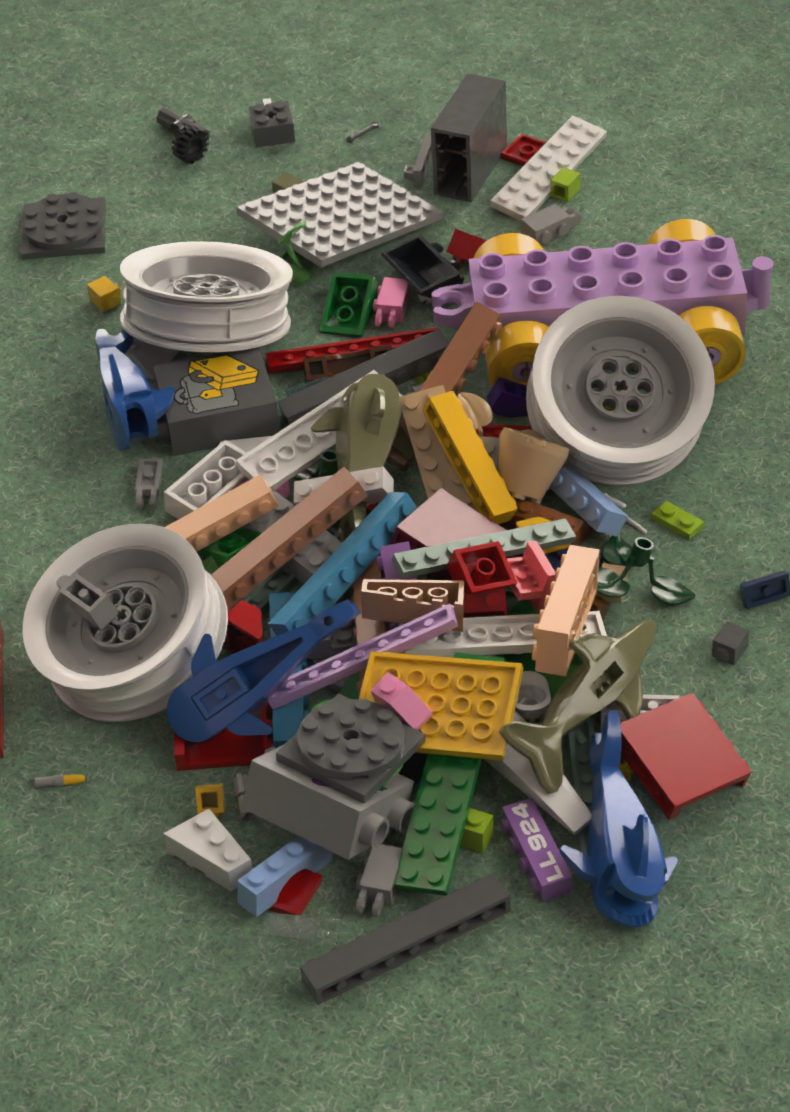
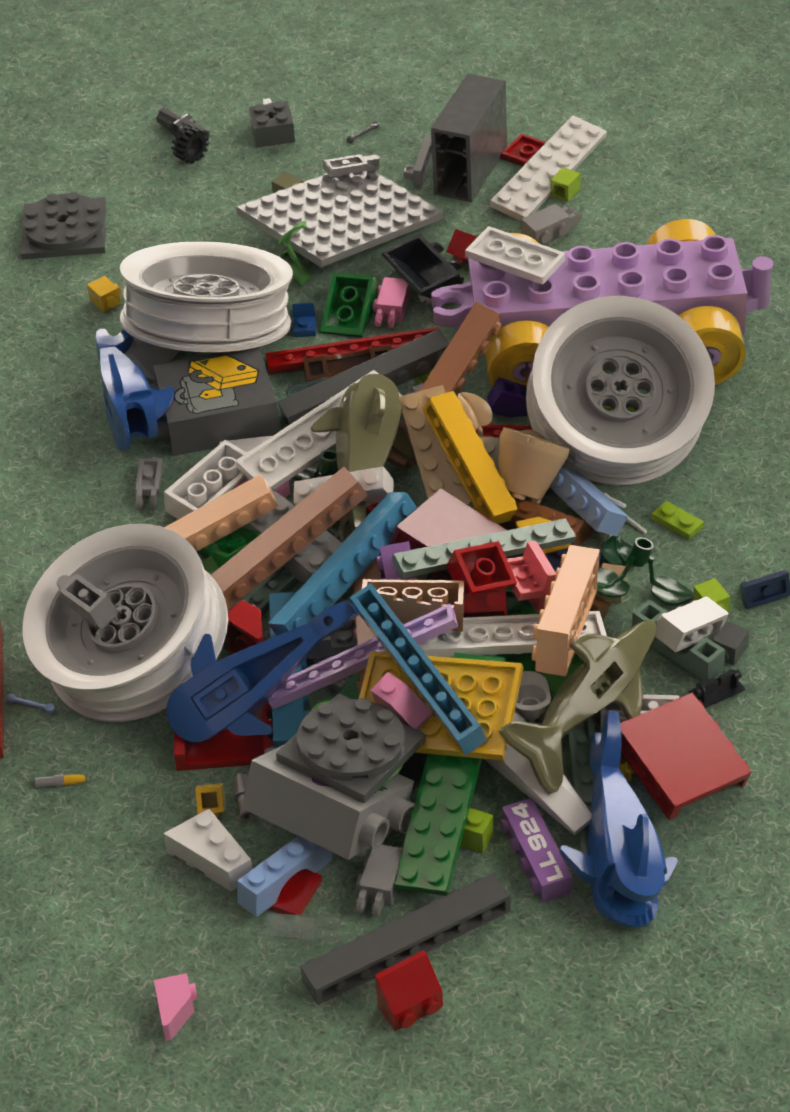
none -> light blue hinge [6,694,55,713]
none -> bright pink slope [154,973,198,1041]
none -> blue slope [292,303,316,337]
none -> light grey hinge [323,154,380,177]
none -> dark azure brick [349,583,488,755]
none -> red slope [375,950,443,1031]
none -> white plate [465,226,565,285]
none -> sand green arch [632,600,725,682]
none -> white brick [655,597,729,652]
none -> black hinge [688,668,745,708]
none -> lime brick [693,578,731,613]

